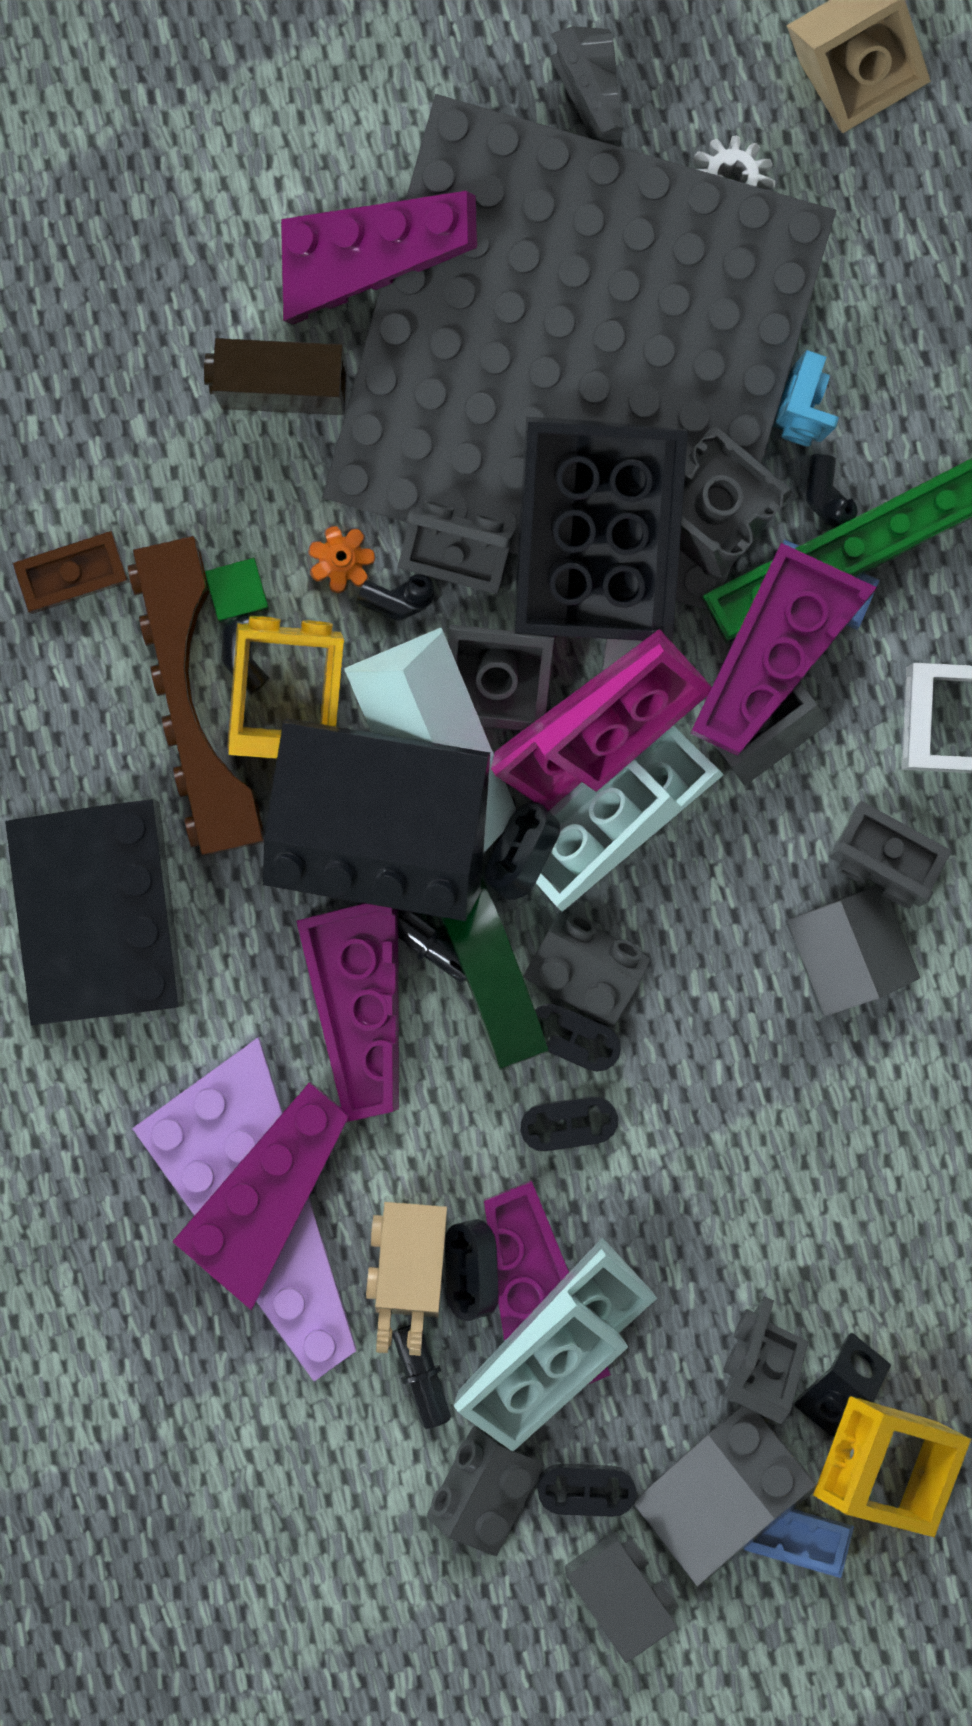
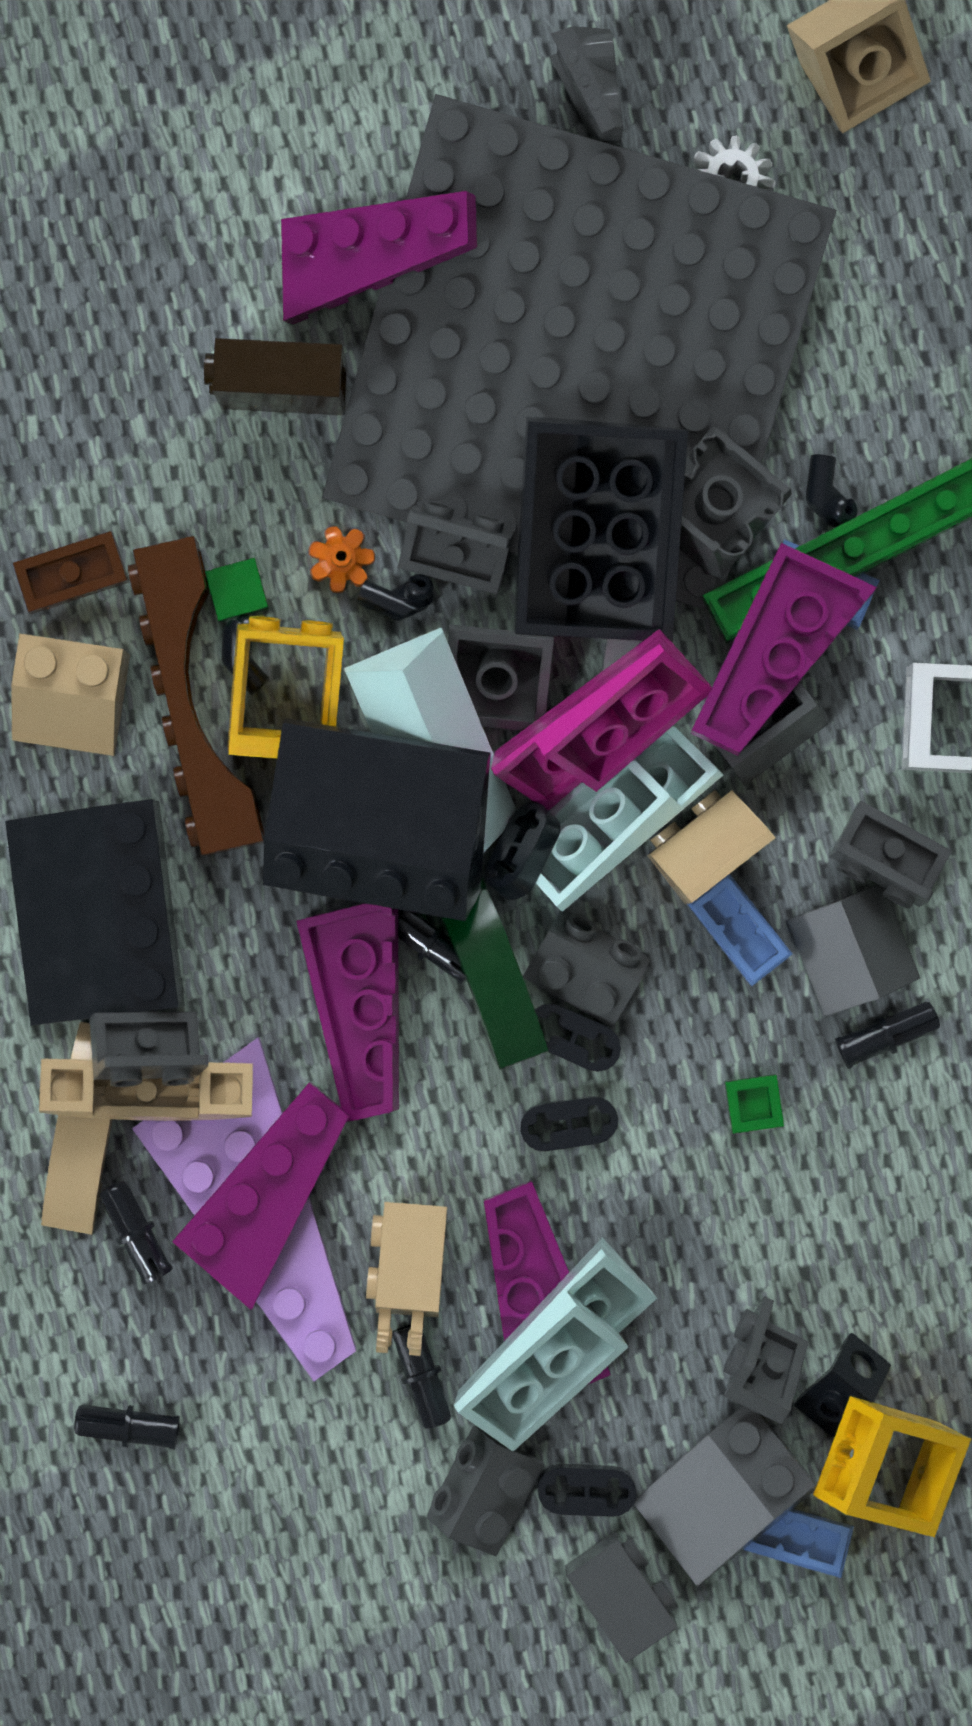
black beam [445,1219,499,1321] -> none
medium azure bracket [772,350,839,446] -> none
none -> tan slope [11,633,130,756]
none -> tan slope [39,1059,253,1121]
none -> tan slope [41,1022,113,1235]
none -> black axle [74,1405,180,1450]
none -> dark grey bracket [89,1012,209,1087]
none -> black axle [99,1181,173,1284]
none -> tan slope [647,789,776,904]
none -> medium blue plate [687,874,793,986]
none -> green tile [724,1074,784,1134]
none -> black axle [835,1002,940,1069]

